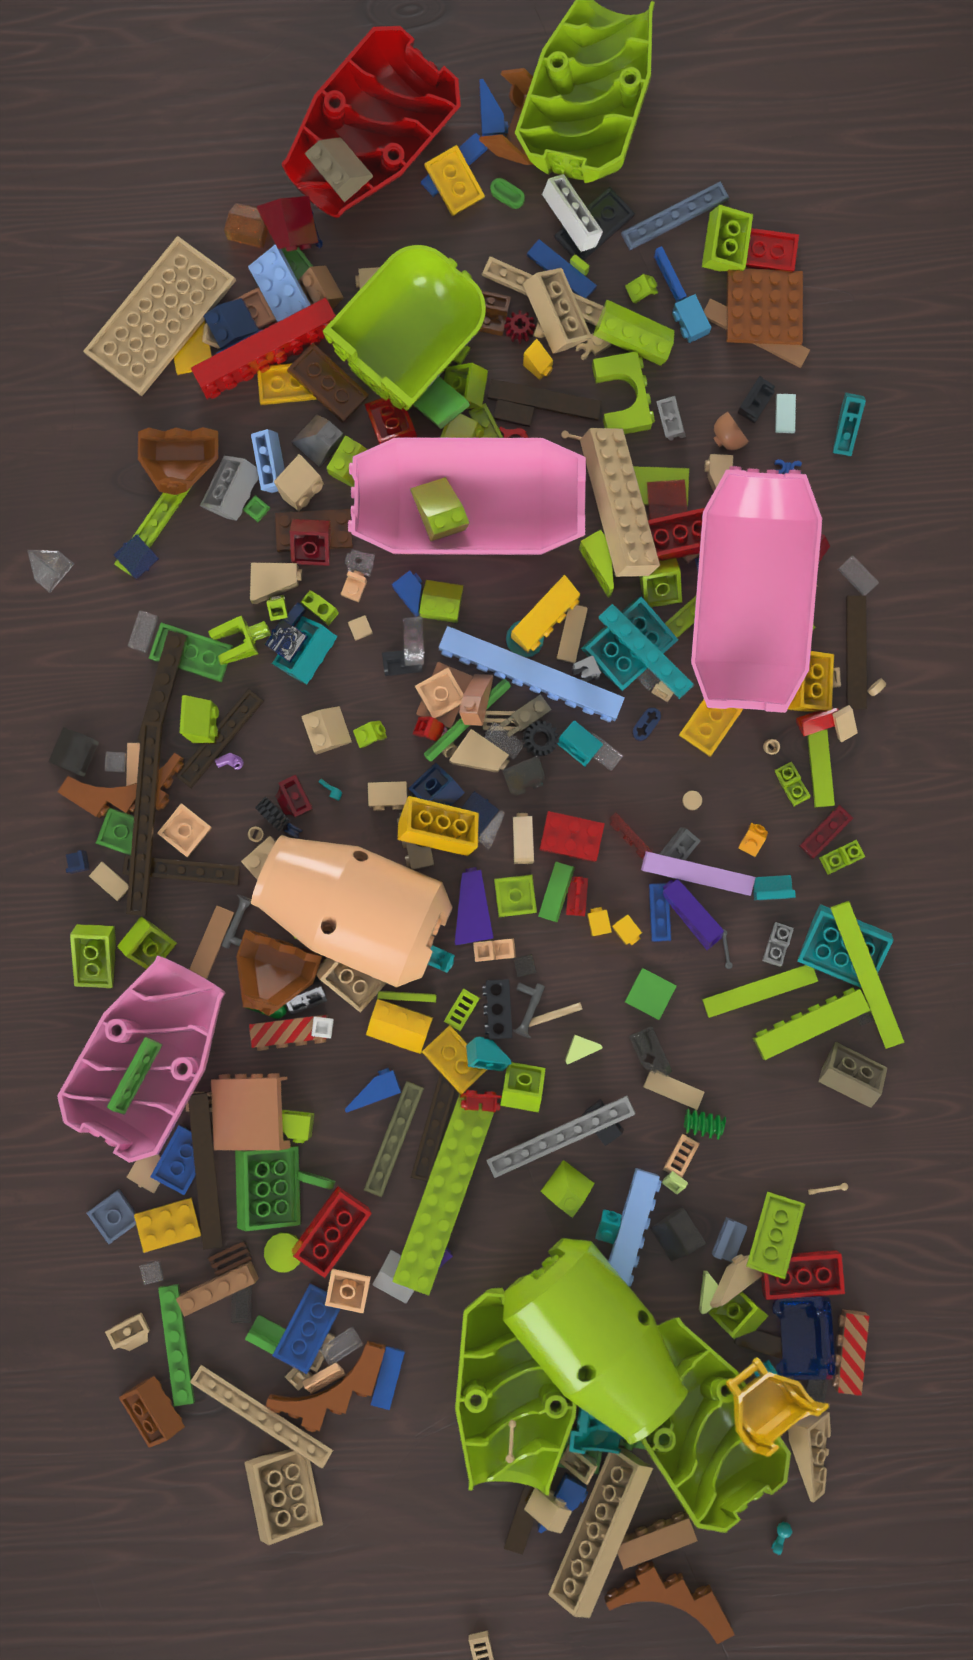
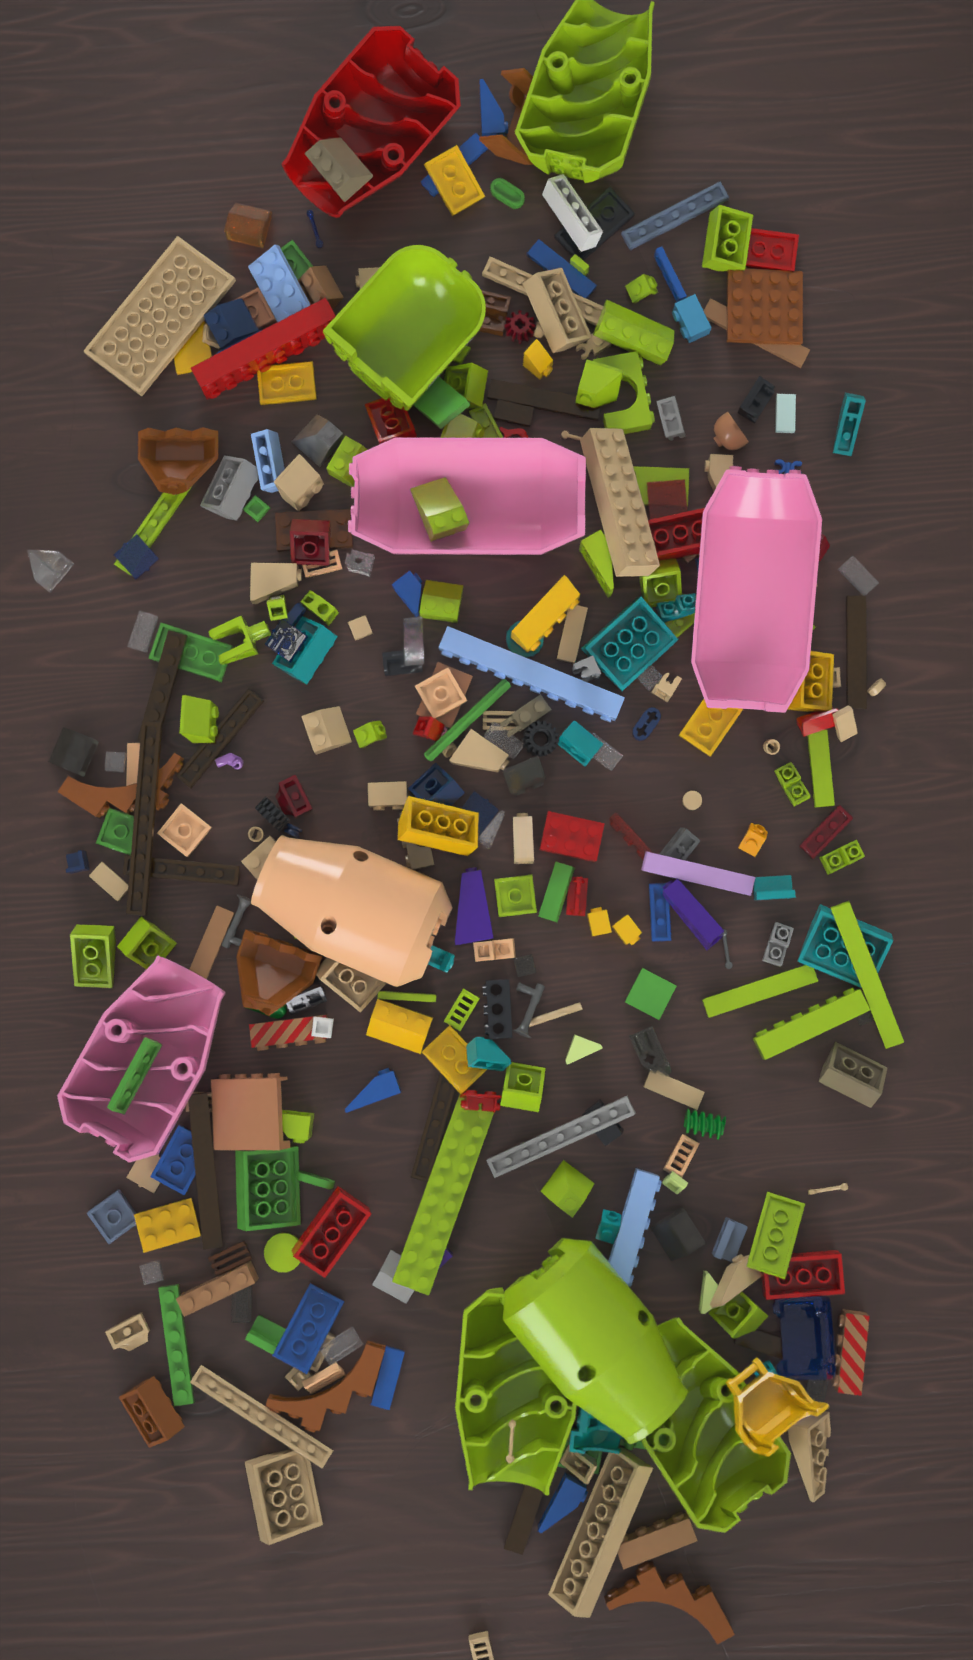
dark red slope [257,196,318,252] -> none
reddish brown plate [287,343,369,423] -> none
teal hand [319,779,342,801] -> none
light nougat slope [325,1269,371,1313] -> none
light nougat bracket [341,570,367,602] -> none
olive tile [364,1081,424,1197] -> none
nougat slope [459,674,494,726] -> none
tan brick [524,1488,572,1533] -> none
teal plate [599,604,694,699] -> none
teal arm [771,1522,792,1555] -> none
none -> light nougat tile [302,550,342,578]
none -> lime slope [576,360,623,408]
none -> teal slope [656,593,696,622]

